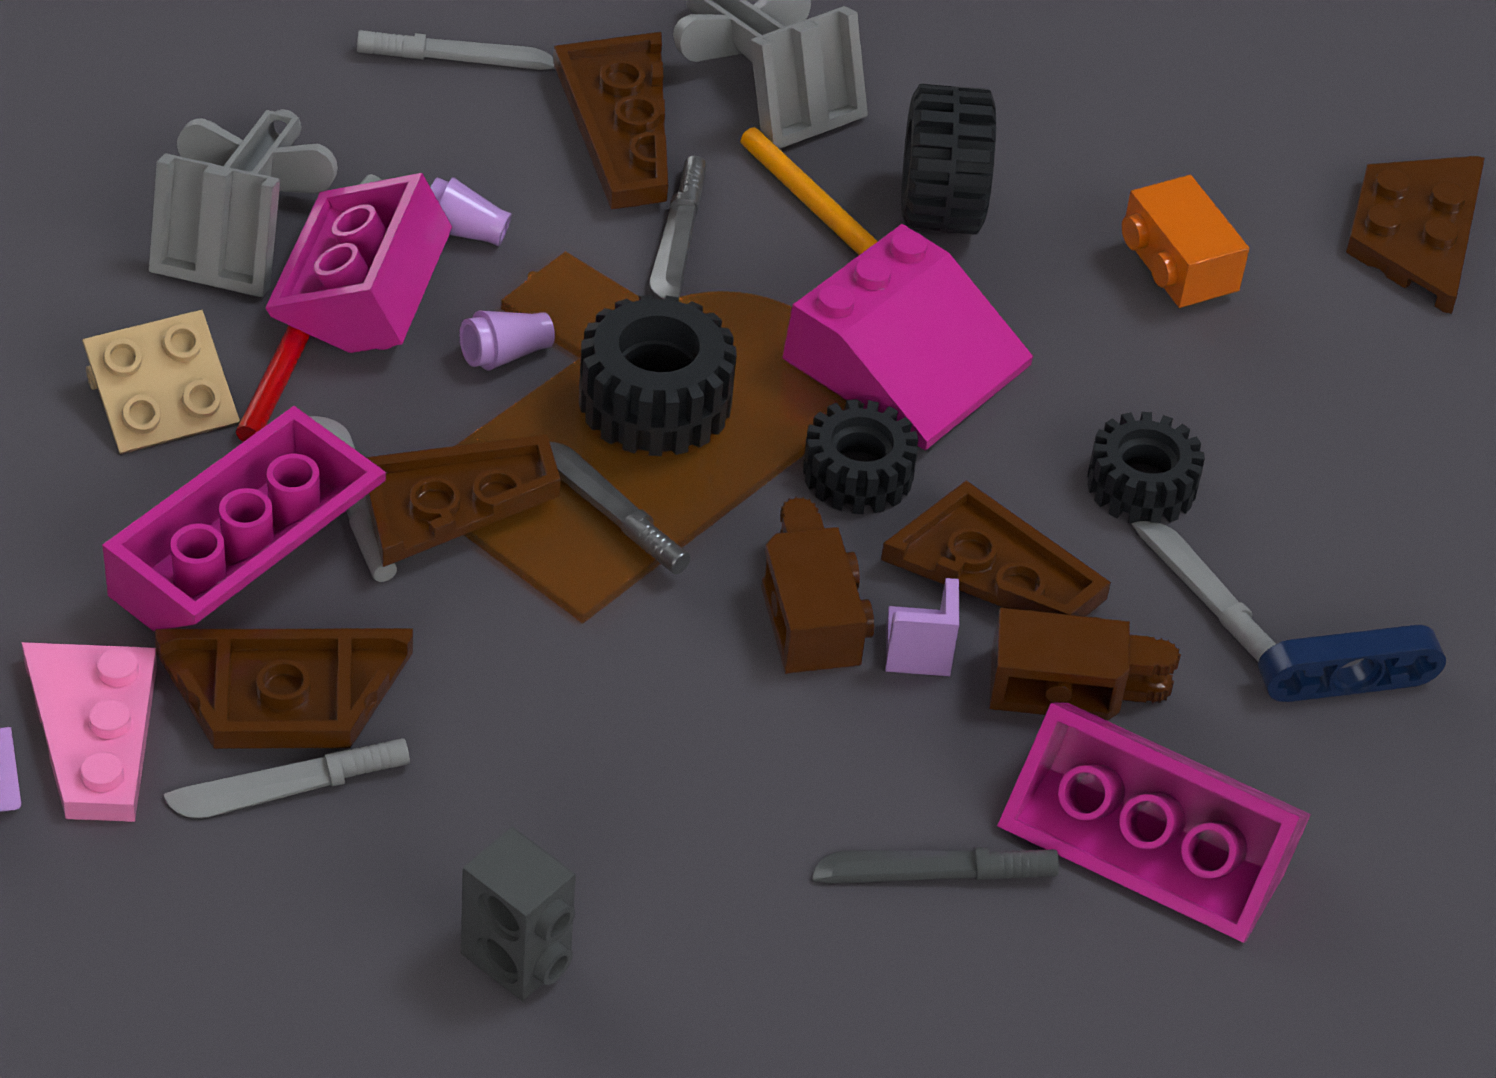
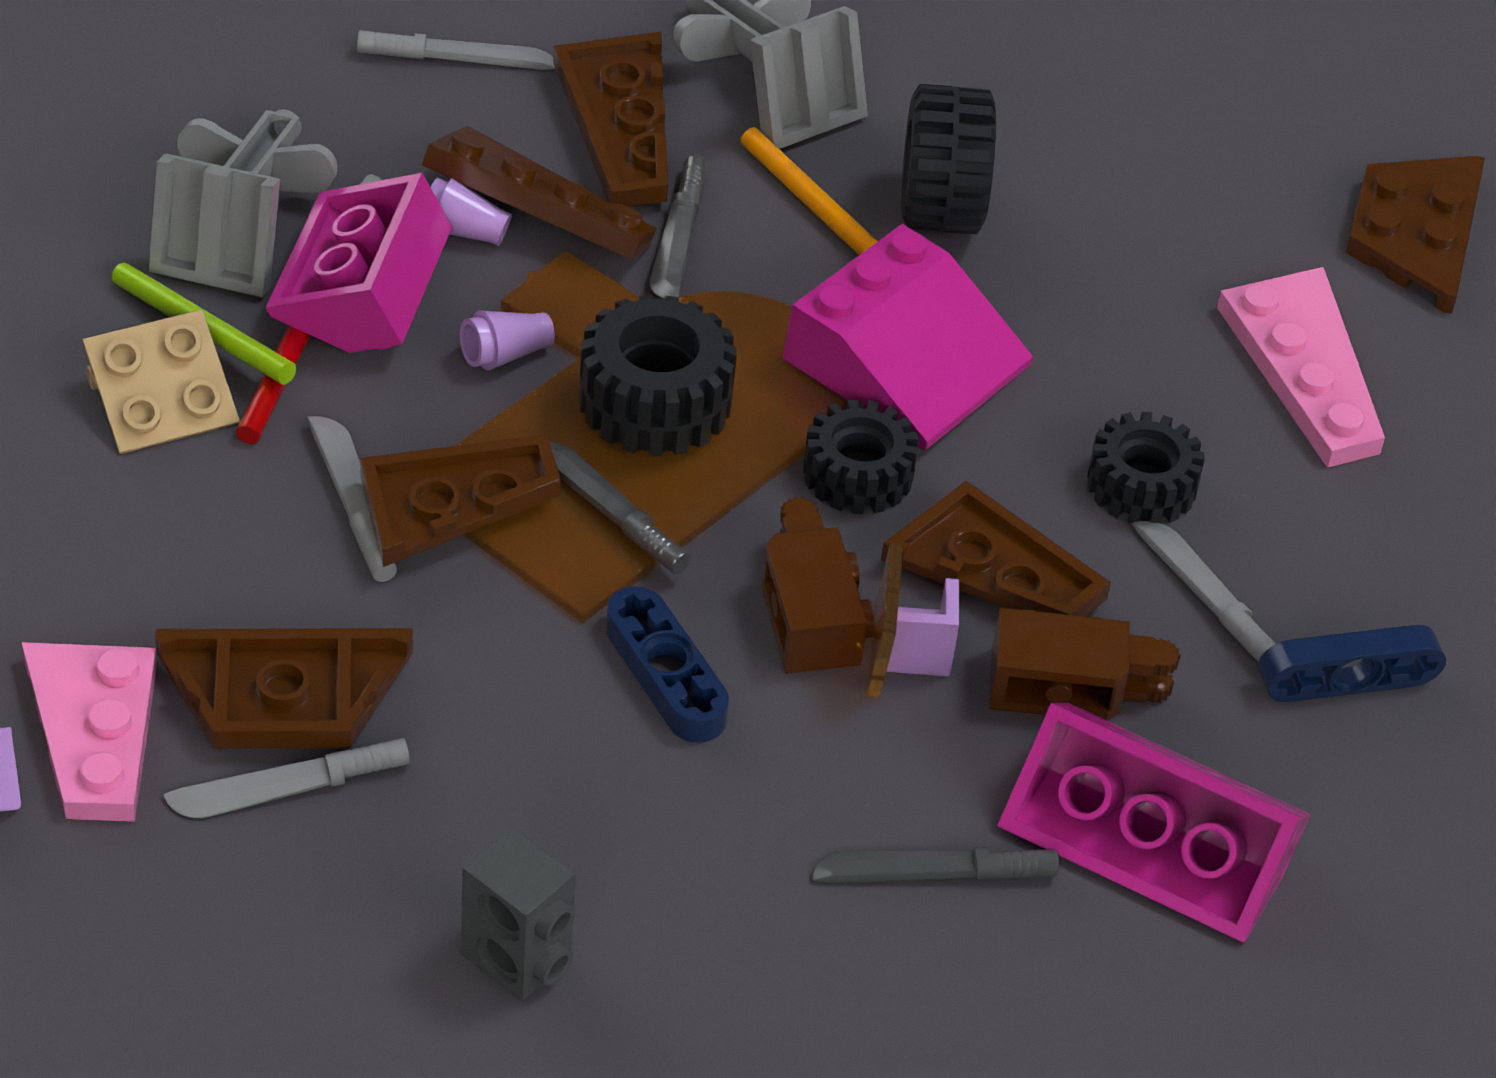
dark pink slope [102,406,386,631] -> none
orange brick [1122,174,1250,308] -> none
none -> lime bar [112,262,296,385]
none -> reddish brown wing [422,126,657,260]
none -> dark blue beam [606,586,729,742]
none -> clear orange piece [867,543,903,698]
none -> bright pink wing [1217,267,1385,468]

